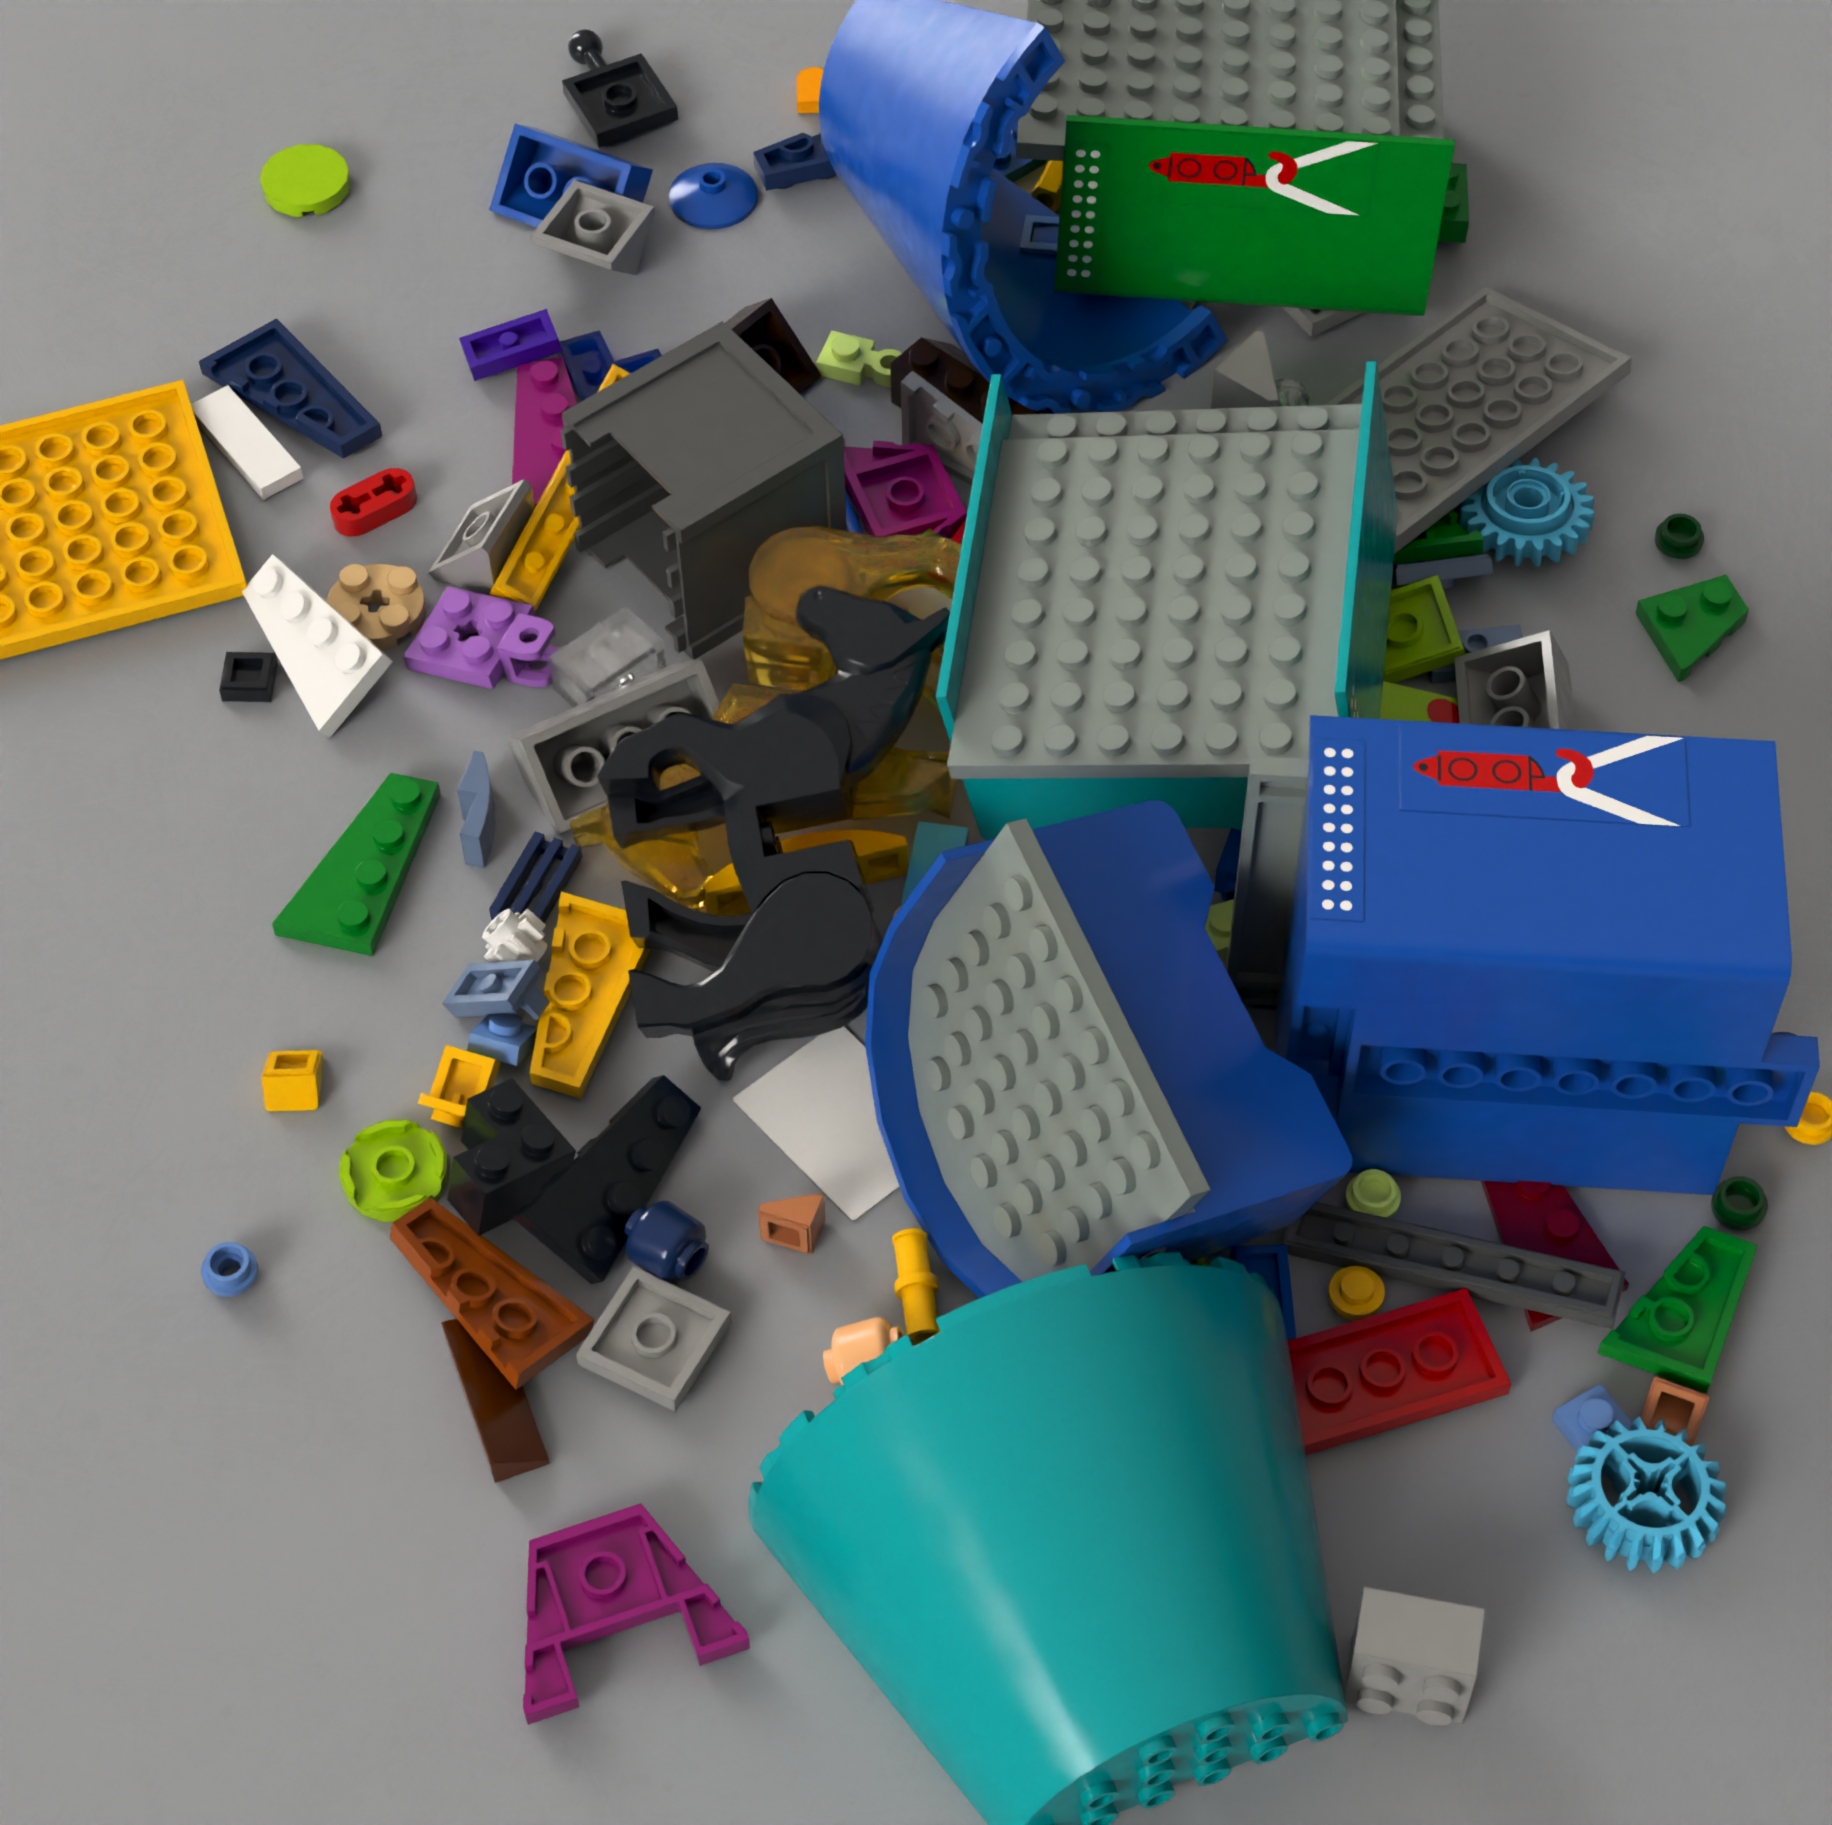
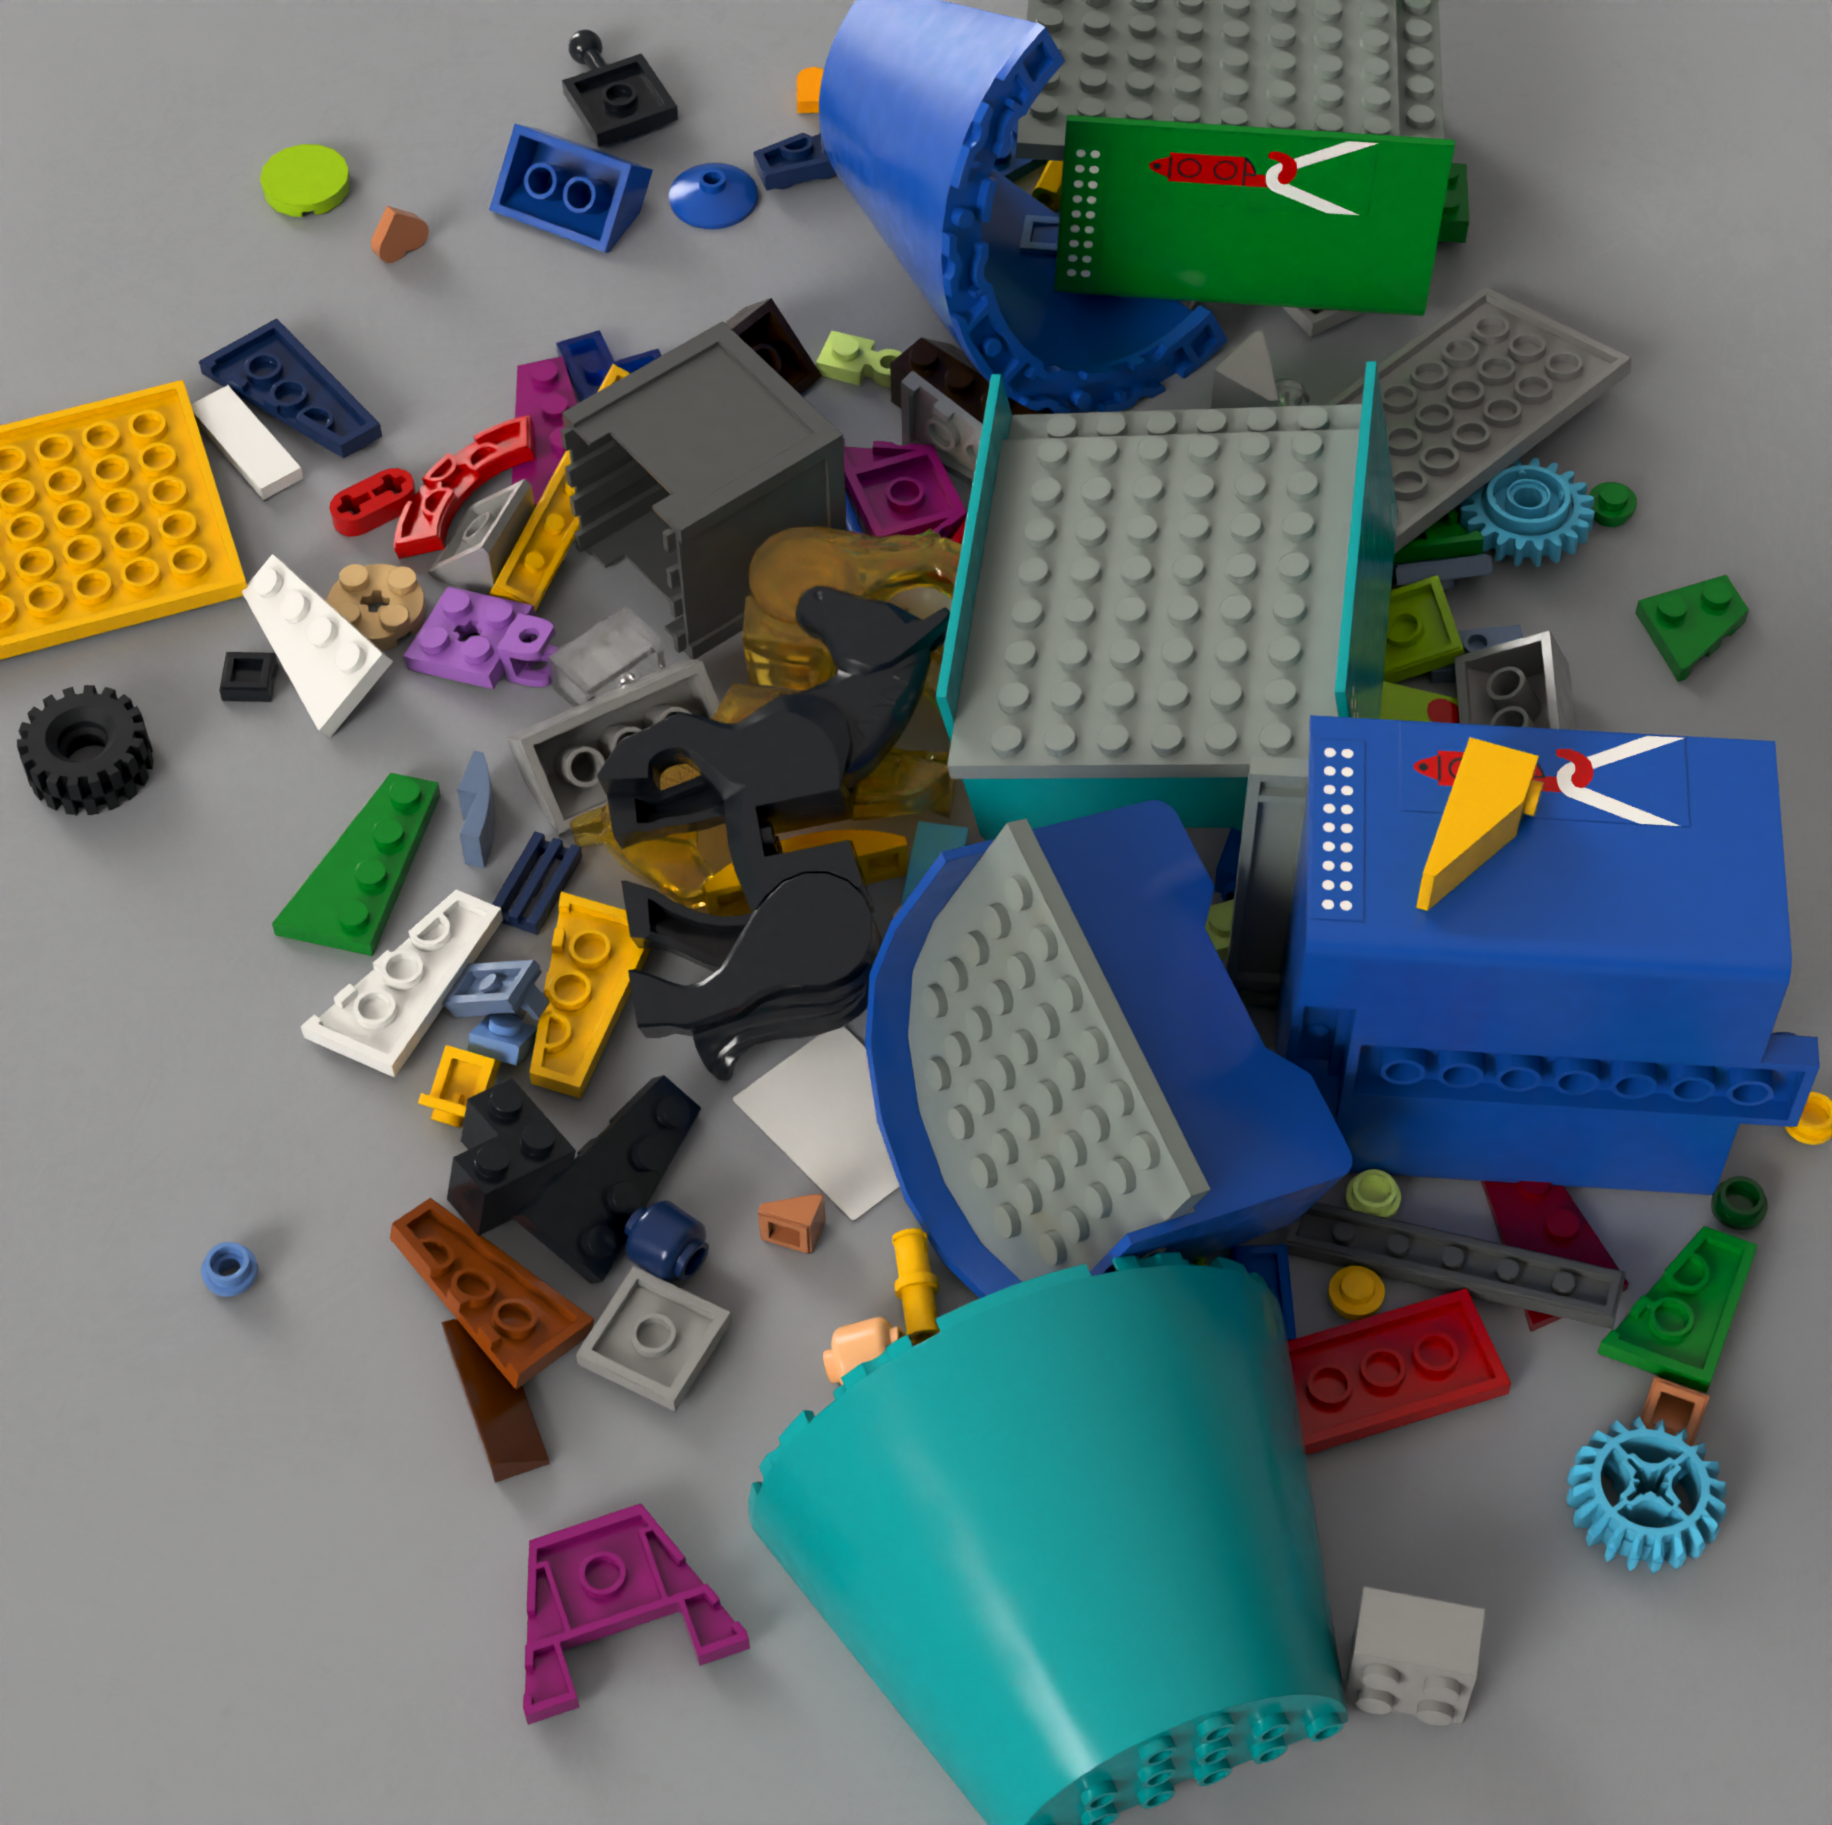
yellow slope [261,1050,323,1112] -> none
lime tile [339,1119,449,1222] -> none
dark purple plate [459,309,562,381] -> none
white gear [482,909,548,962] -> none
light grey slope [531,180,655,275] -> none
medium blue plate [1552,1383,1632,1452] -> none
dark green plate [1654,513,1704,559] -> none
none -> black tyre [17,685,154,815]
none -> white wing [301,889,503,1078]
none -> nougat tile [371,206,429,263]
none -> red tile [393,415,535,559]
none -> yellow slope [1416,737,1544,911]
none -> green plate [1589,482,1637,527]

